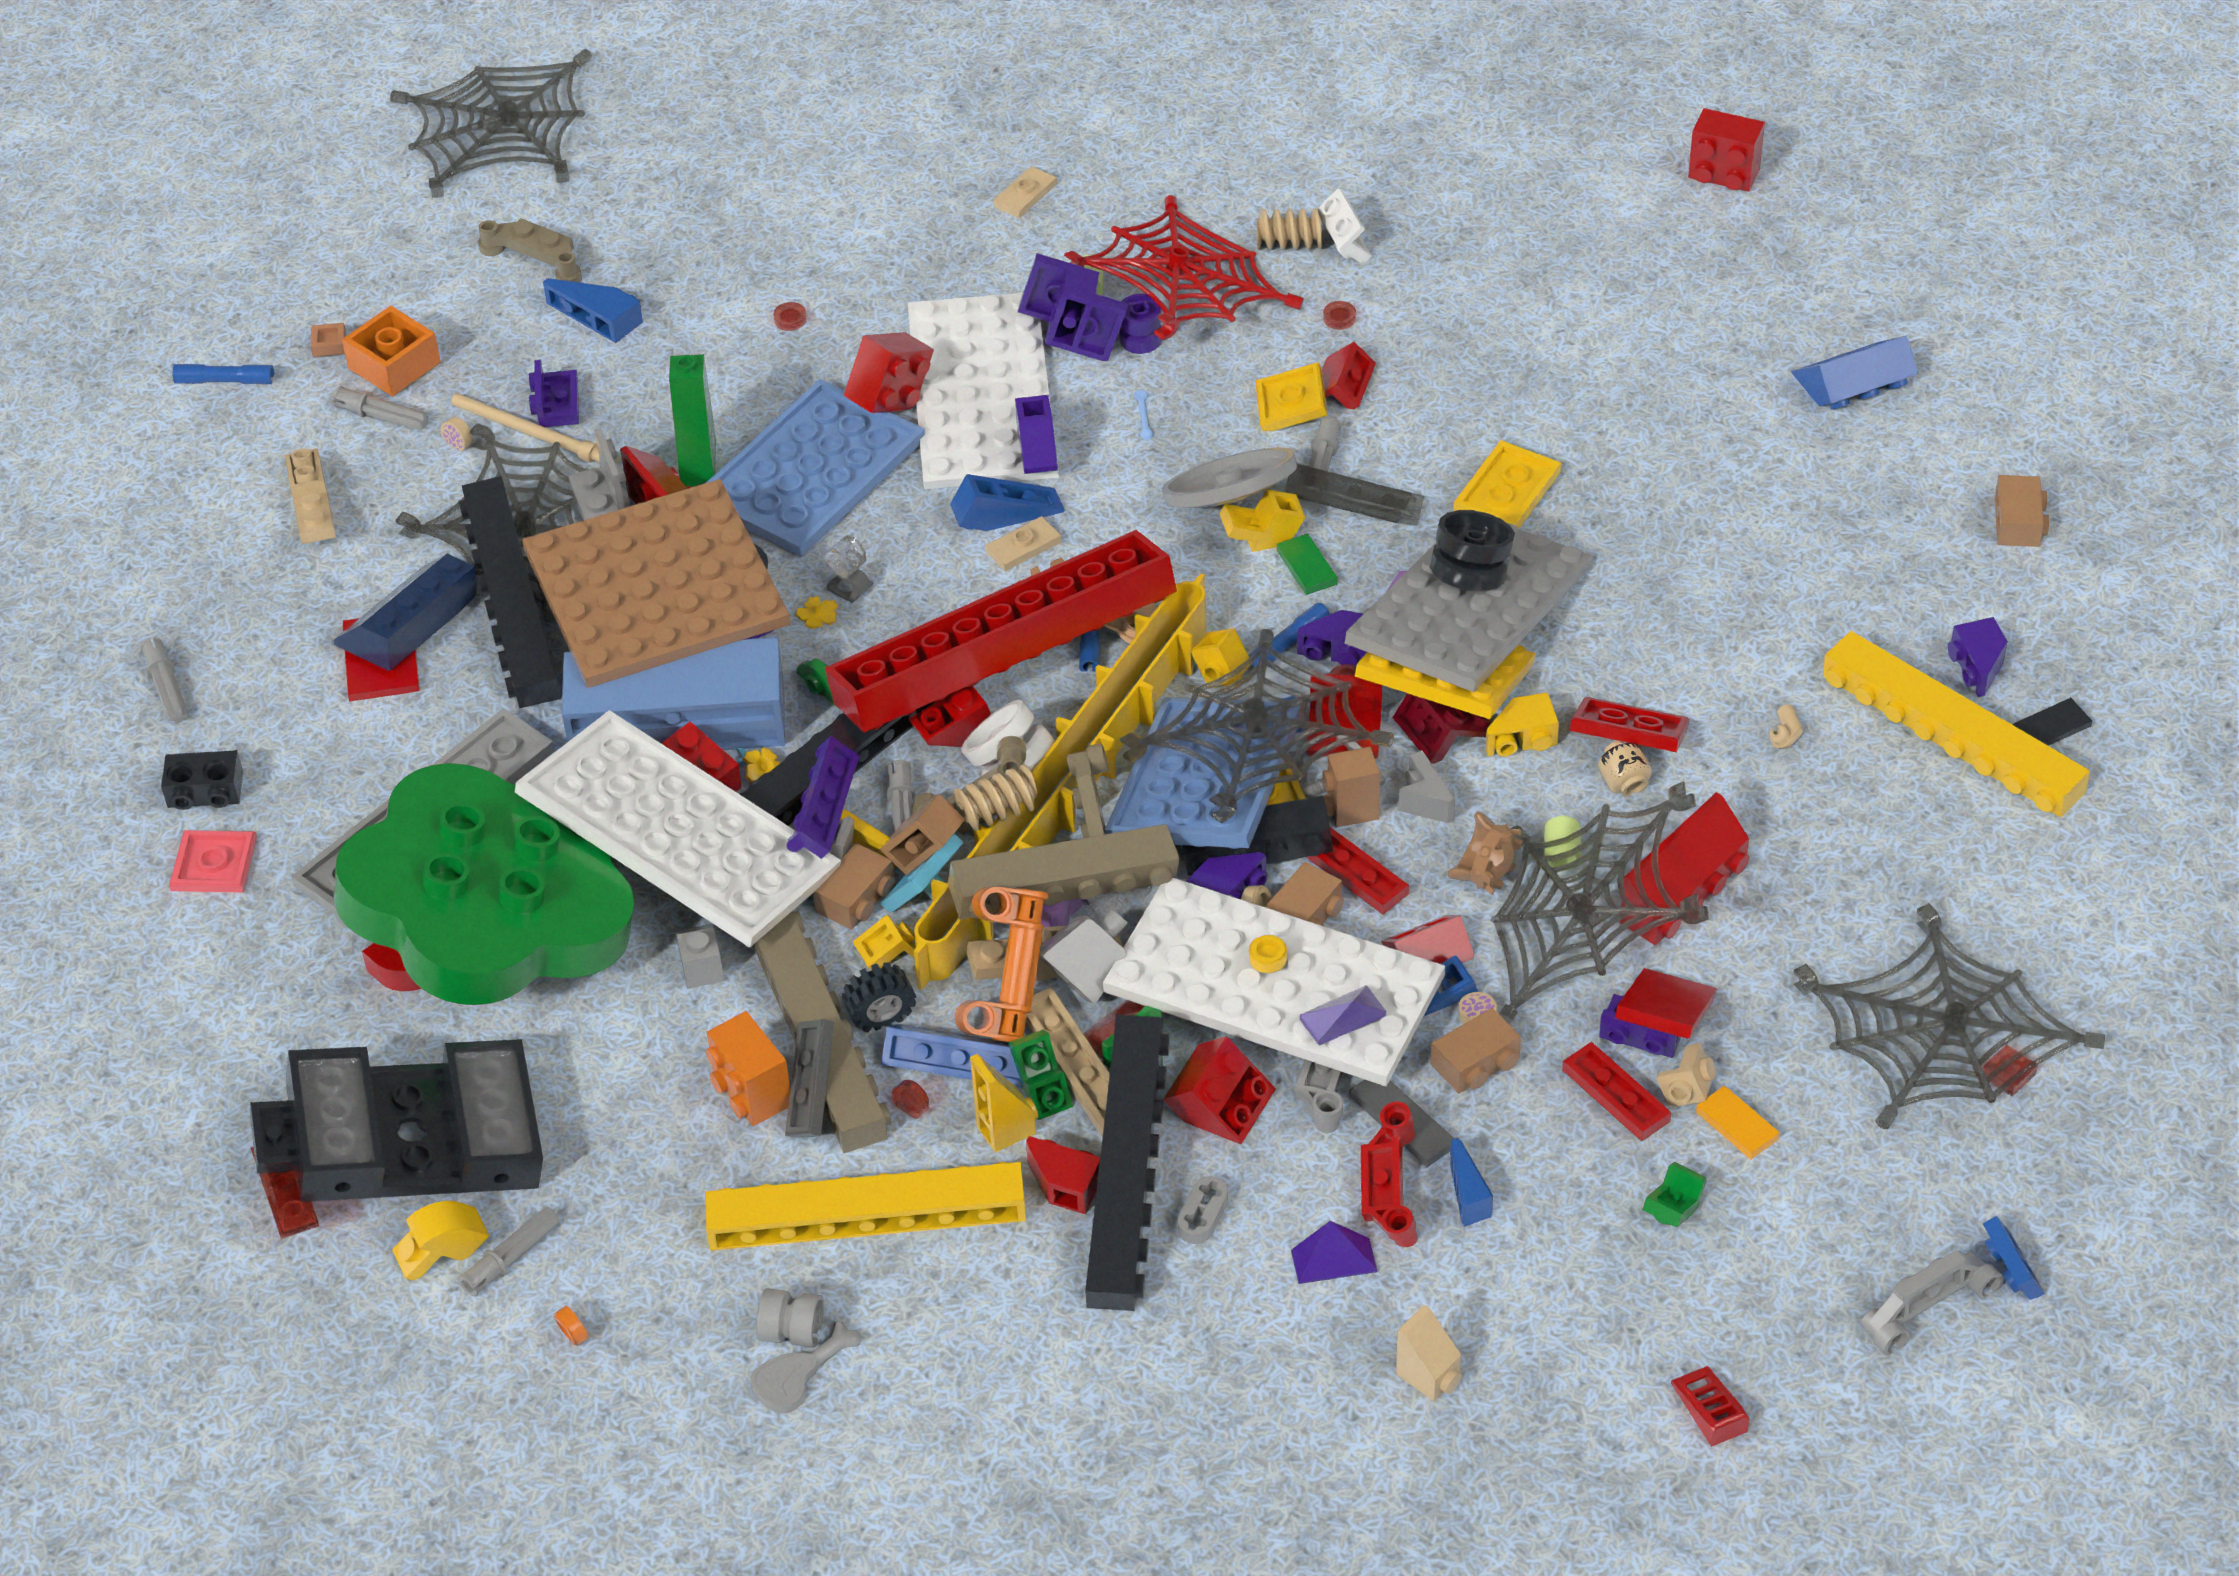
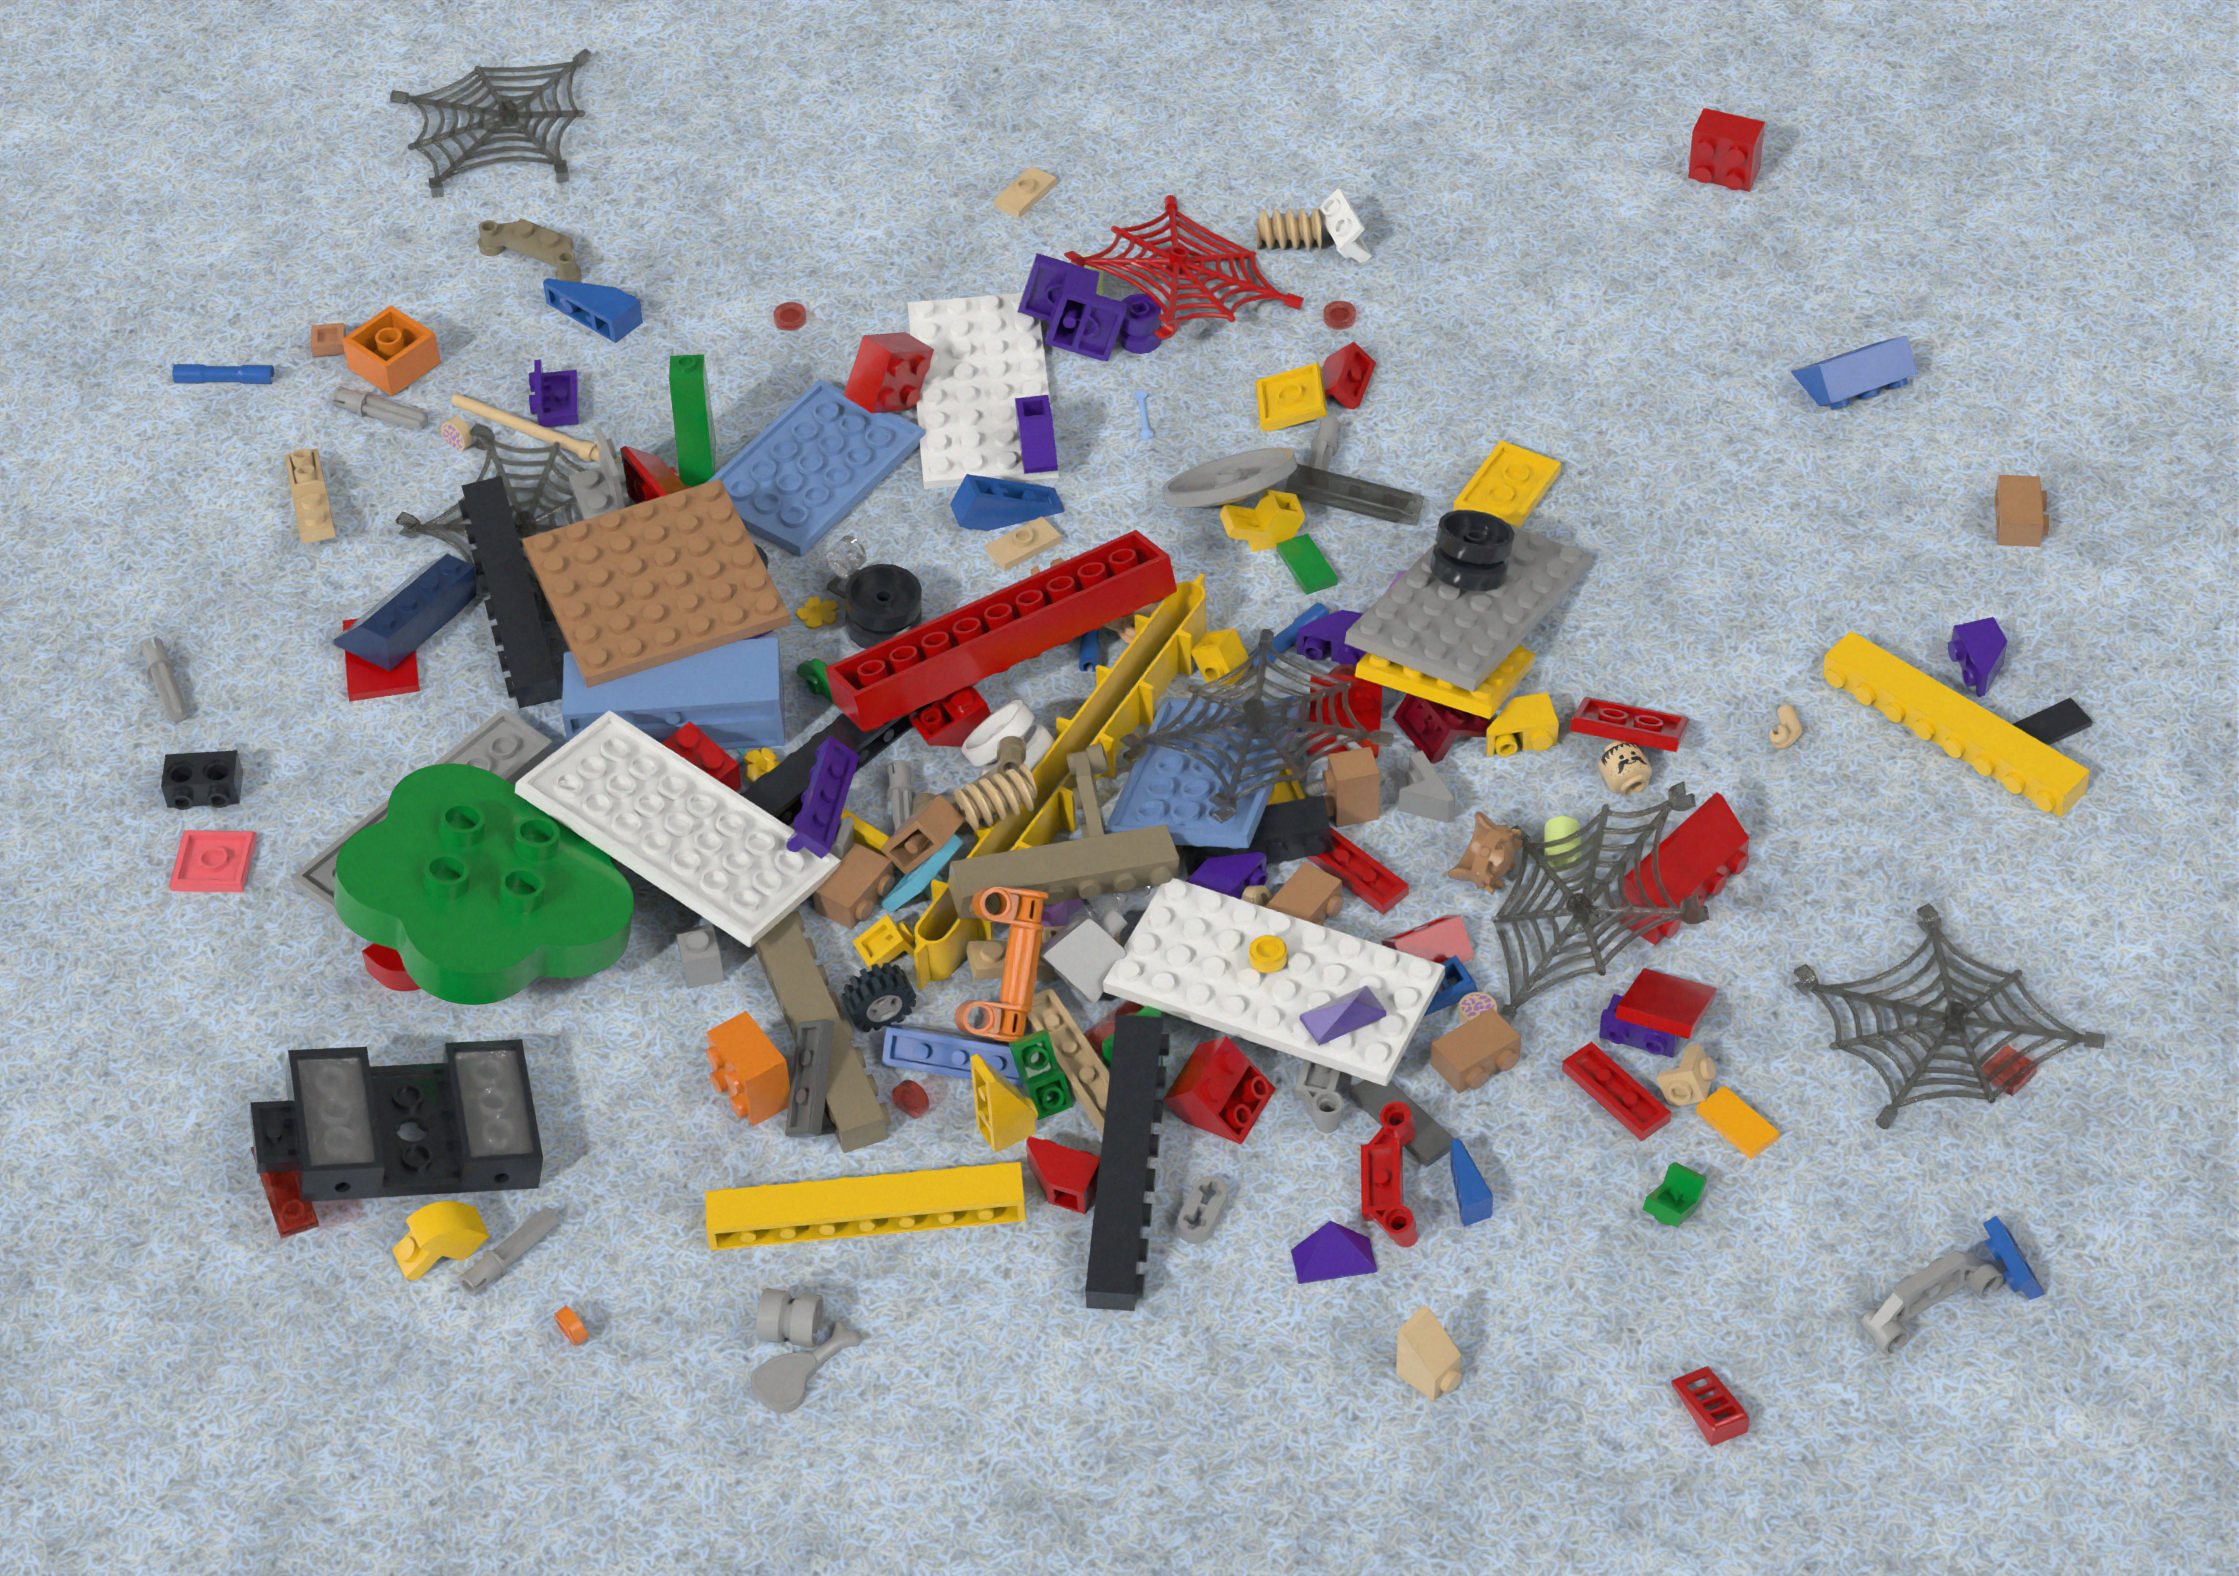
none -> black wheel [845,564,922,649]

